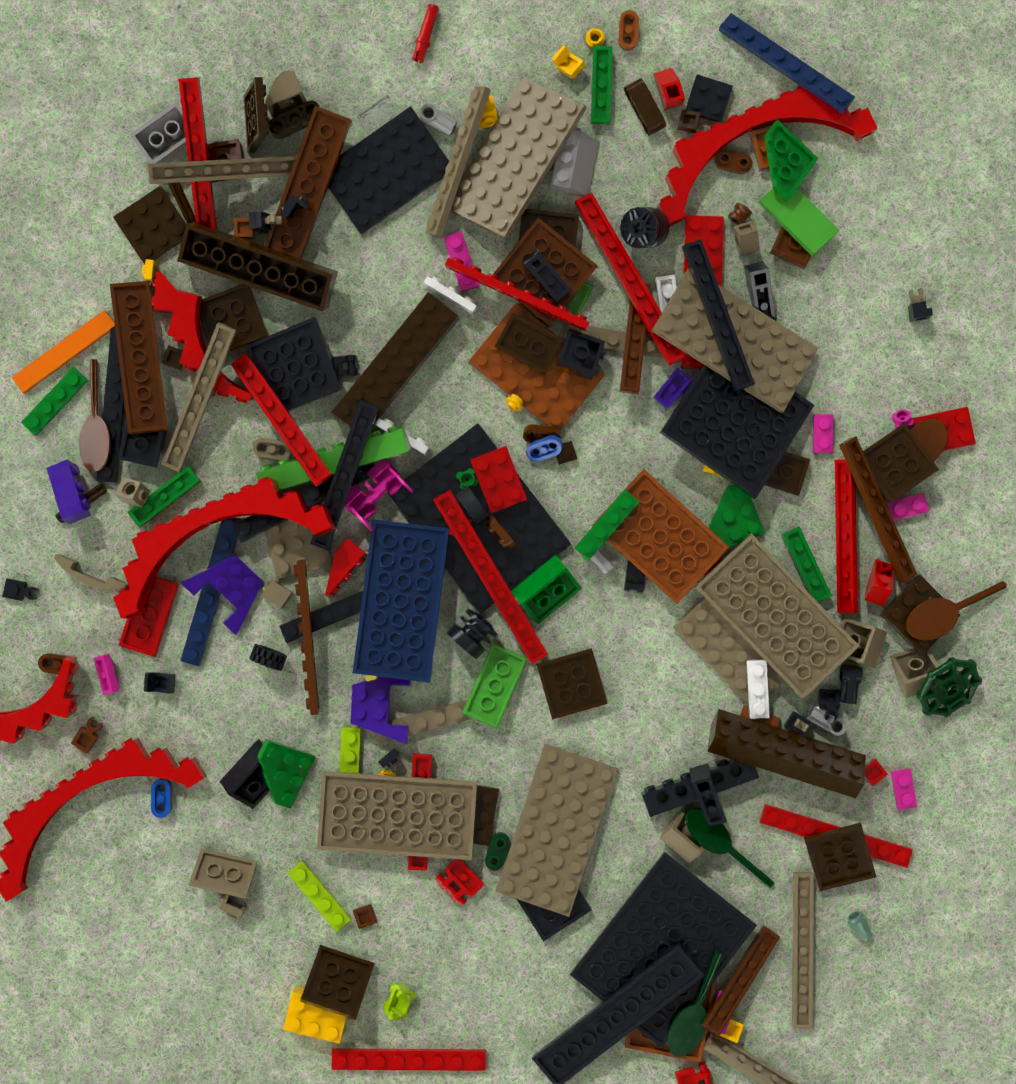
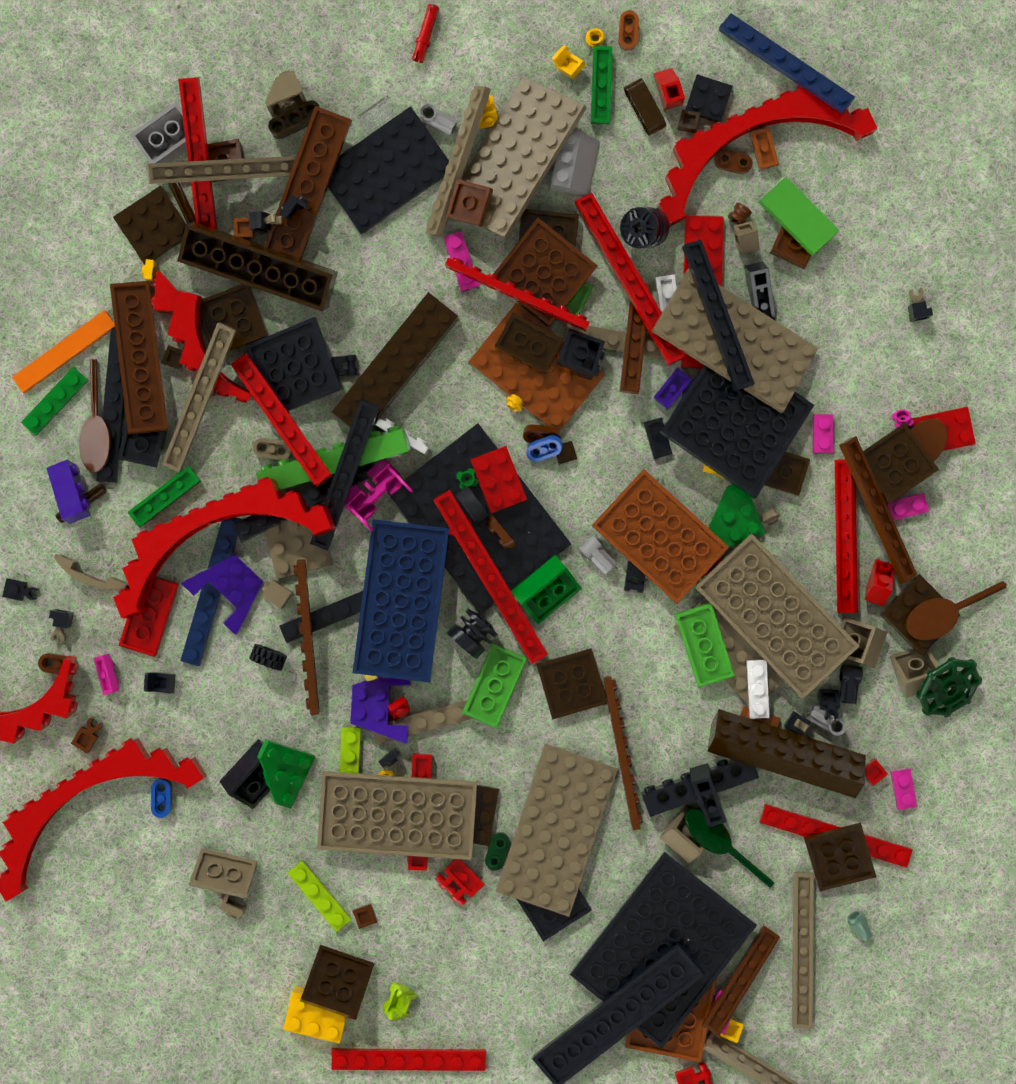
dark tan brick [114,478,150,507] -> none
dark brown plate [244,77,269,153] -> none
red slope [325,538,367,597] -> none
white plate [423,276,477,315] -> none
black plate [522,249,571,303] -> none
green plate [574,489,639,561] -> none
dark green piece [667,951,723,1057] -> none
green plate [764,120,818,201] -> none
green plate [781,526,832,602] -> none
none -> black piece [49,609,74,643]
none -> red plate [387,696,410,721]
none -> reddish brown plate [446,179,493,227]
none -> reddish brown plate [603,676,643,831]
none -> black tile [643,417,672,459]
none -> bright green tile [674,603,735,688]
none -> dark tan plate [761,509,780,525]

